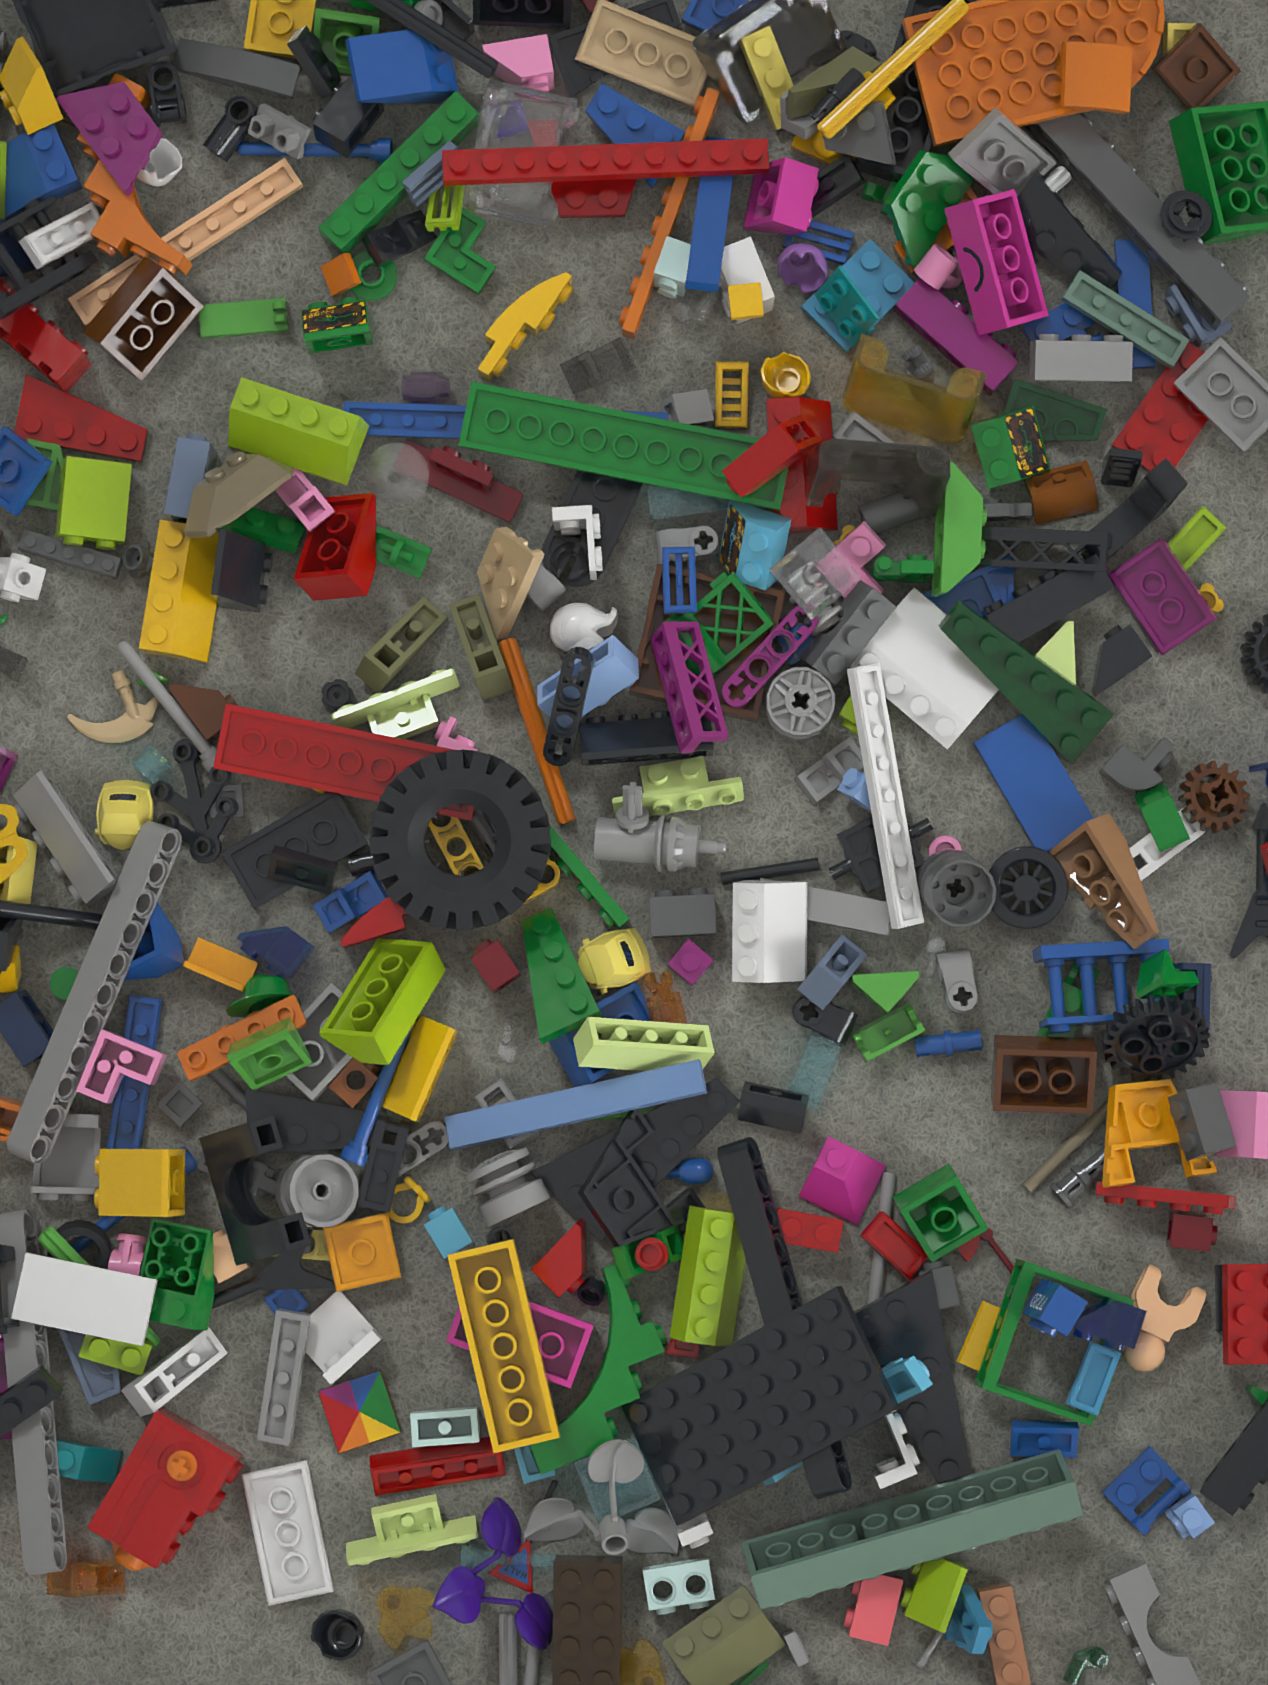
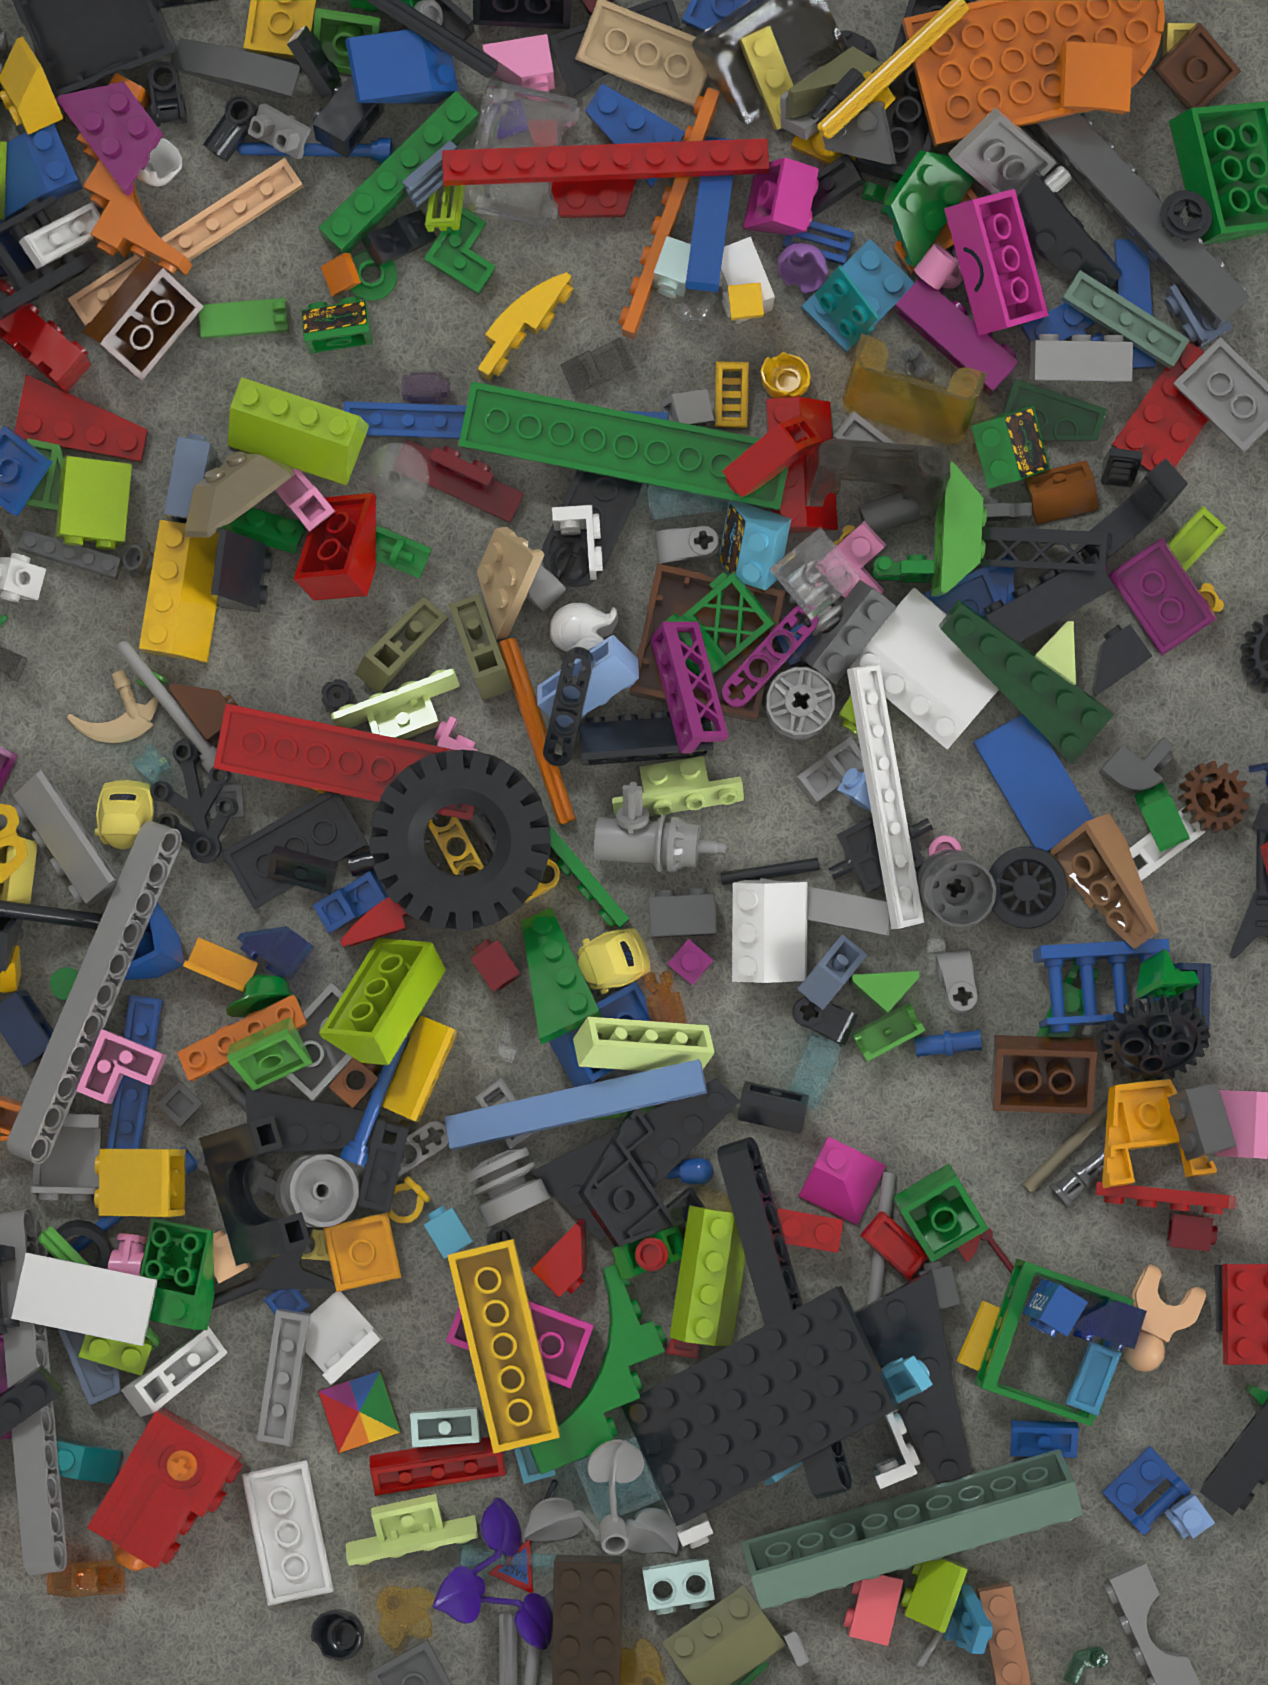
black hinge [577,1276,606,1306] -> none
blue tile [662,546,697,614] -> none

